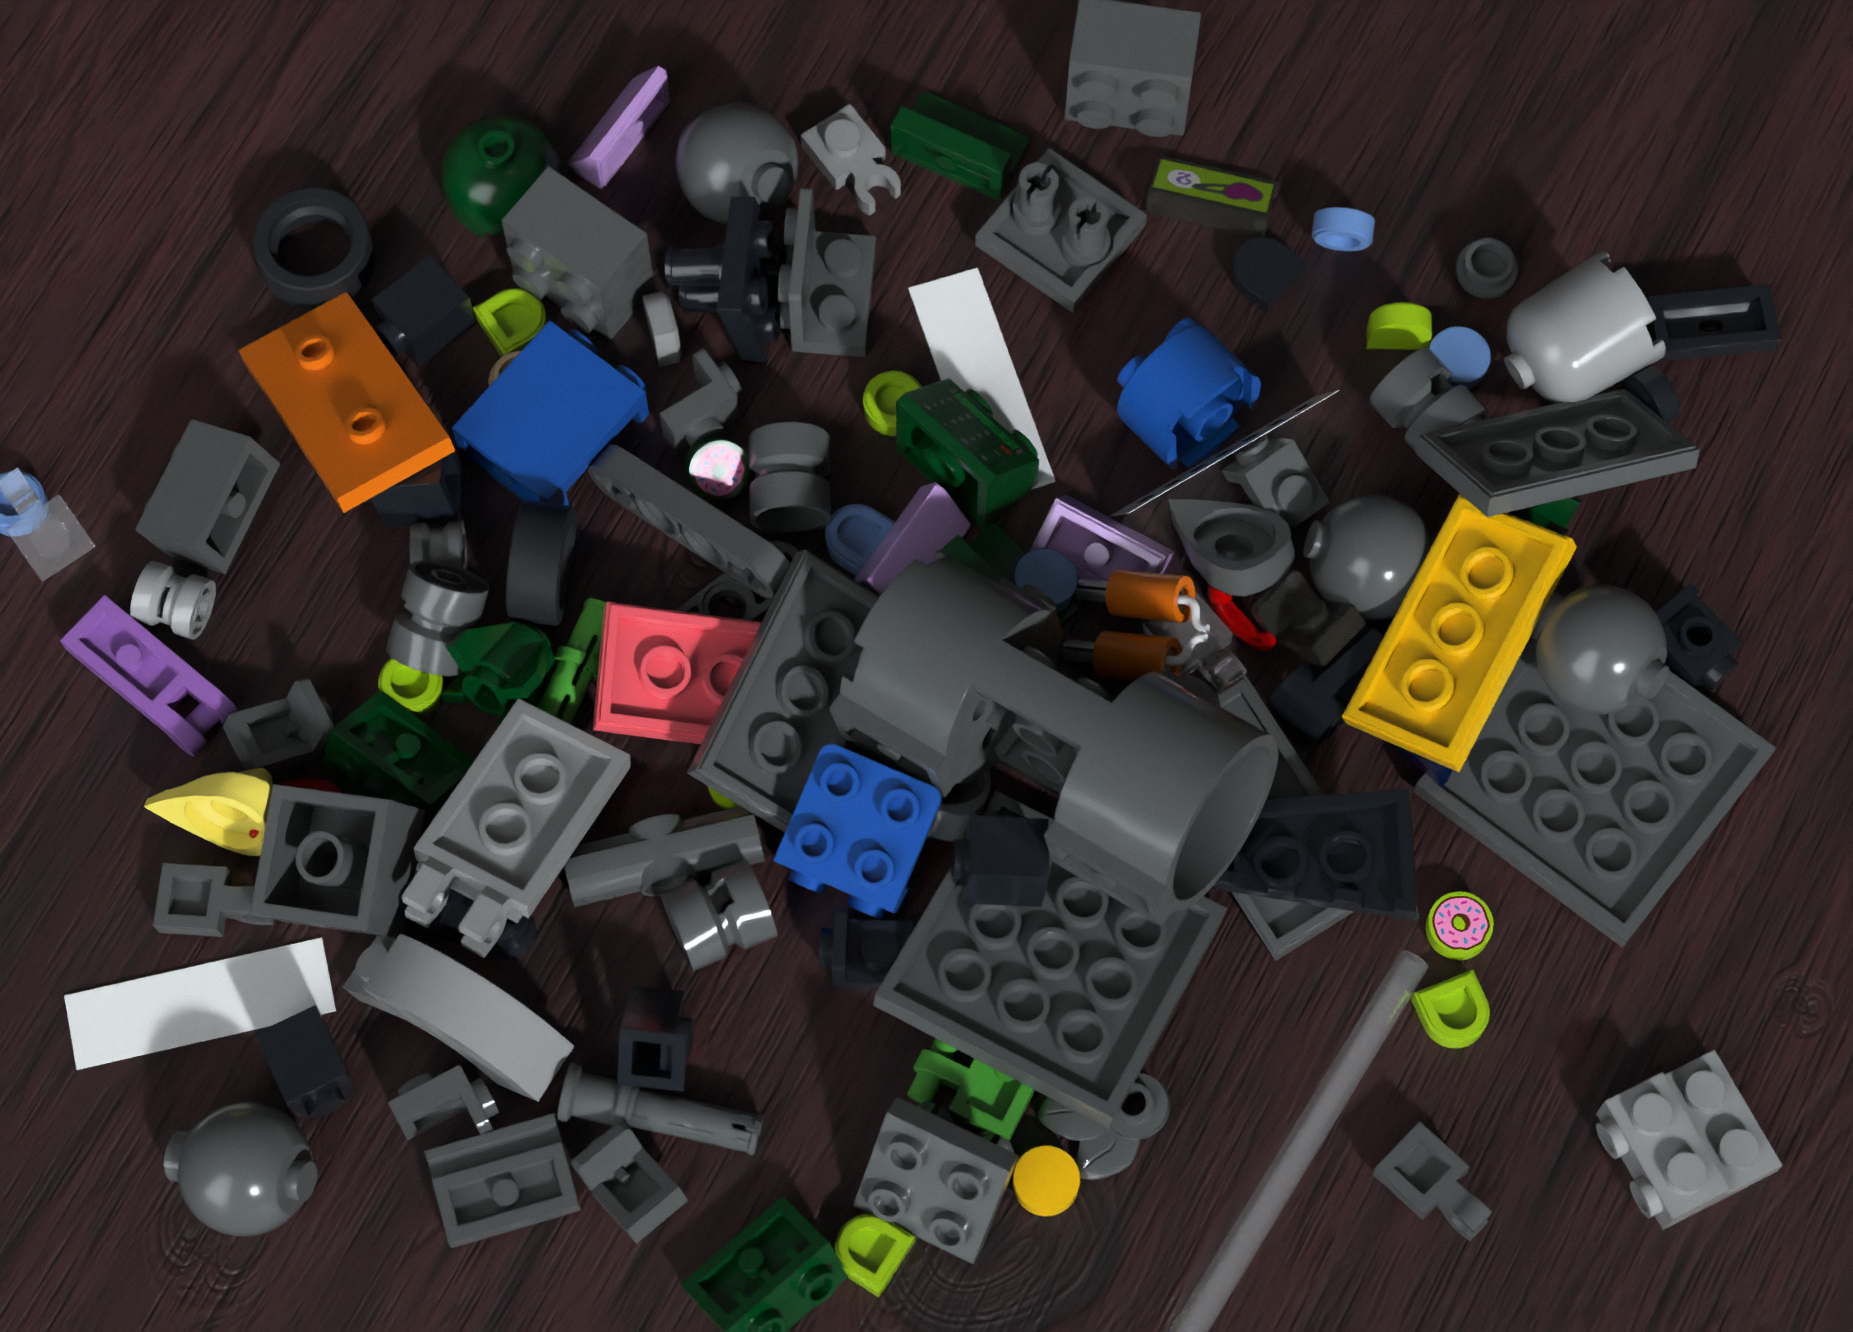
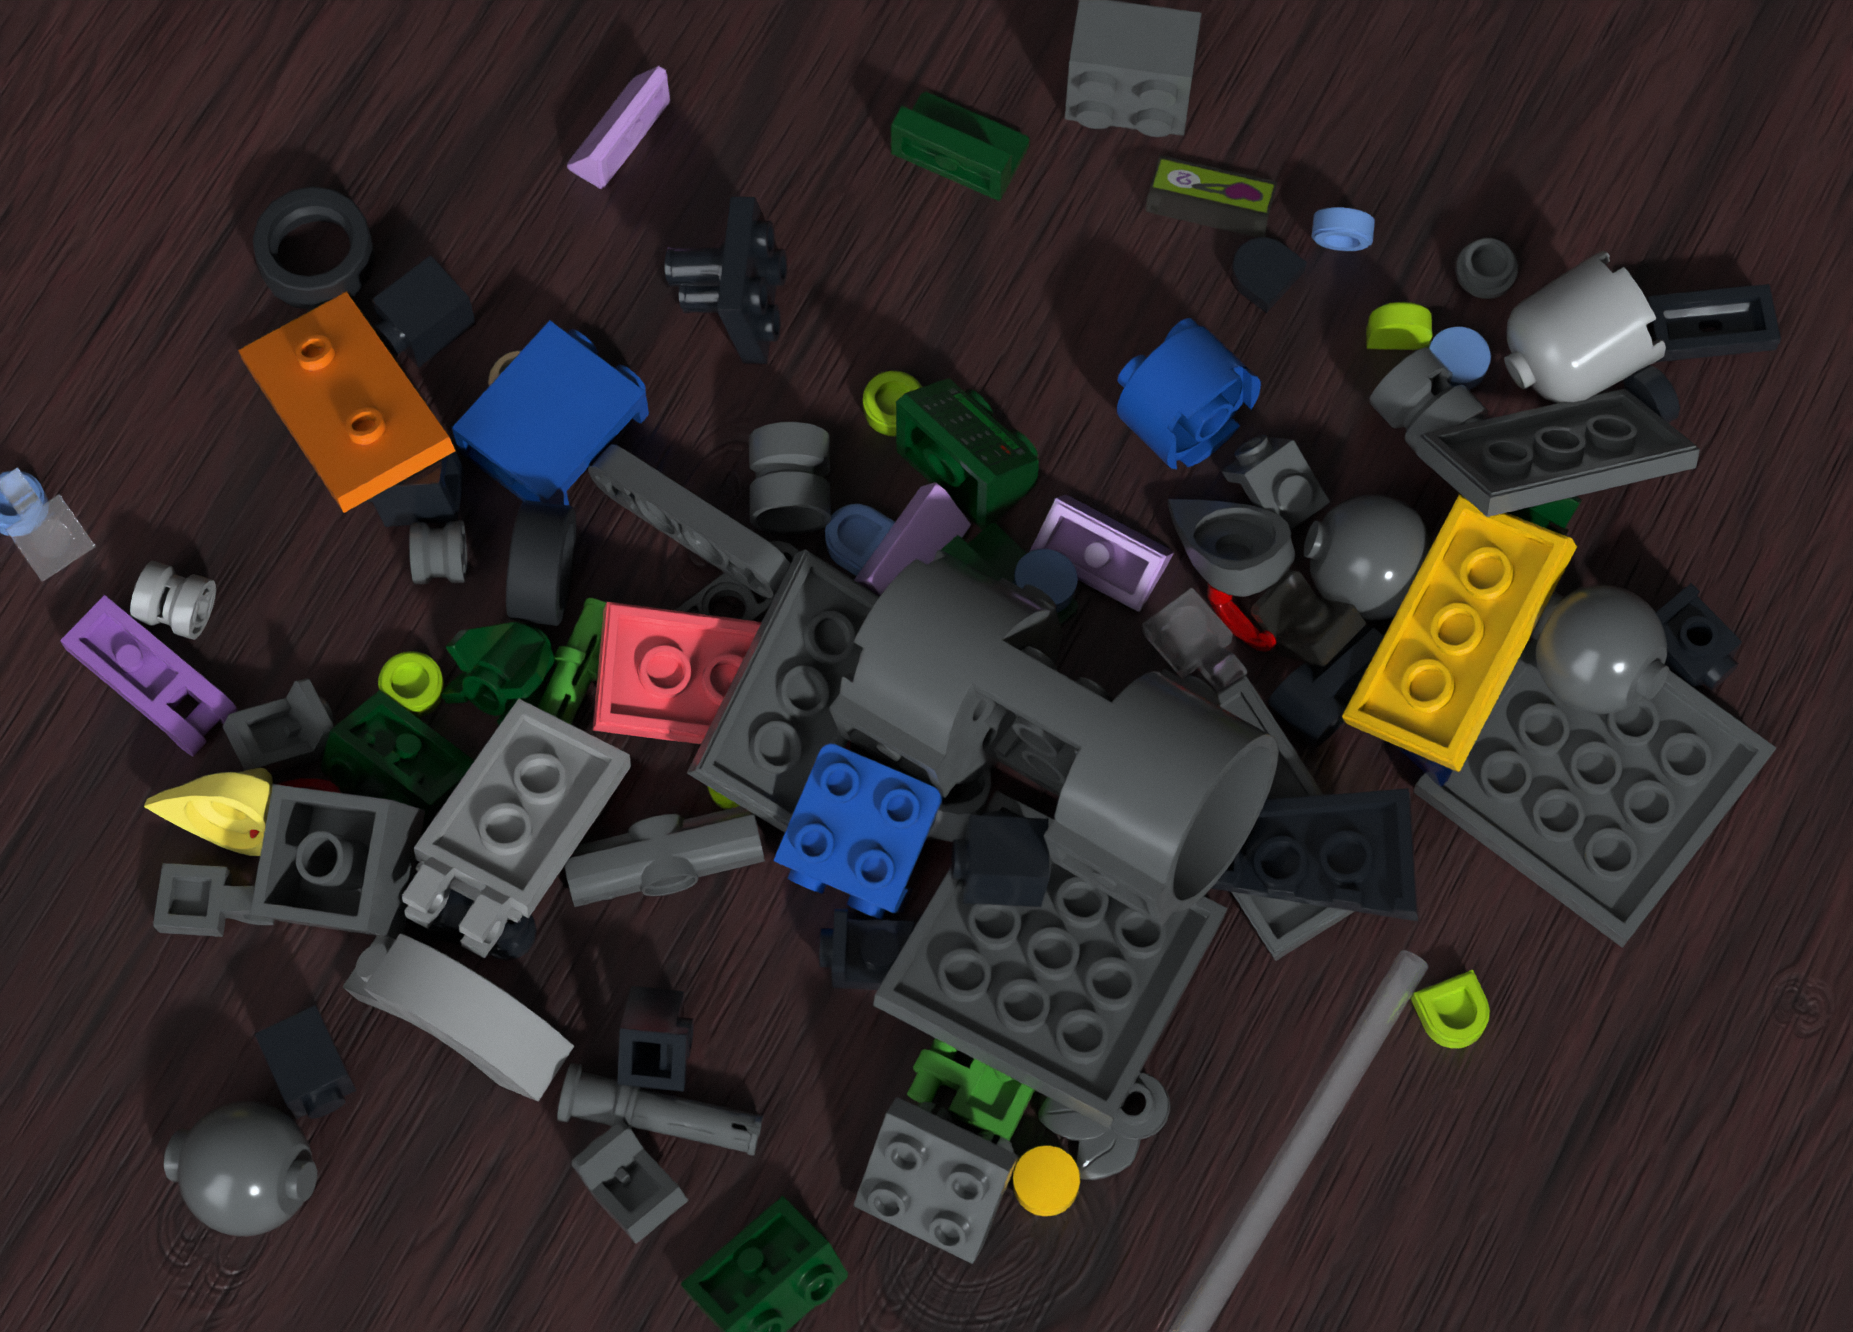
white sticker [64,937,336,1070] -> none
dark grey brick [135,419,280,574] -> none
dark grey wheel [386,560,489,676] -> none
dark grey bracket [388,1065,499,1140] -> none
dark grey plate [425,1113,581,1248] -> none
dark green cylinder [442,114,563,238] -> none
lime tile [472,288,547,357] -> none
dark grey brick [501,166,655,342] -> none
light grey tile [642,291,682,367] -> none
dark grey bracket [660,348,742,457] -> none
dark grey wheel [660,858,778,971] -> none
dark grey brick [676,102,798,225] -> none
tile [684,435,750,501] -> none
dark grey bracket [778,188,876,357] -> none
light grey plate [801,104,901,215] -> none
lime tile [835,1214,915,1297] -> none
white sticker [908,267,1056,490] -> none
dark grey plate [975,148,1147,313] -> none
orange piece [1062,569,1210,681] -> none
white sticker [1110,390,1340,517] -> none
dark grey plate [1373,1121,1492,1241] -> none
tile [1425,891,1494,960] -> none
light grey plate [1596,1050,1783,1230] -> none

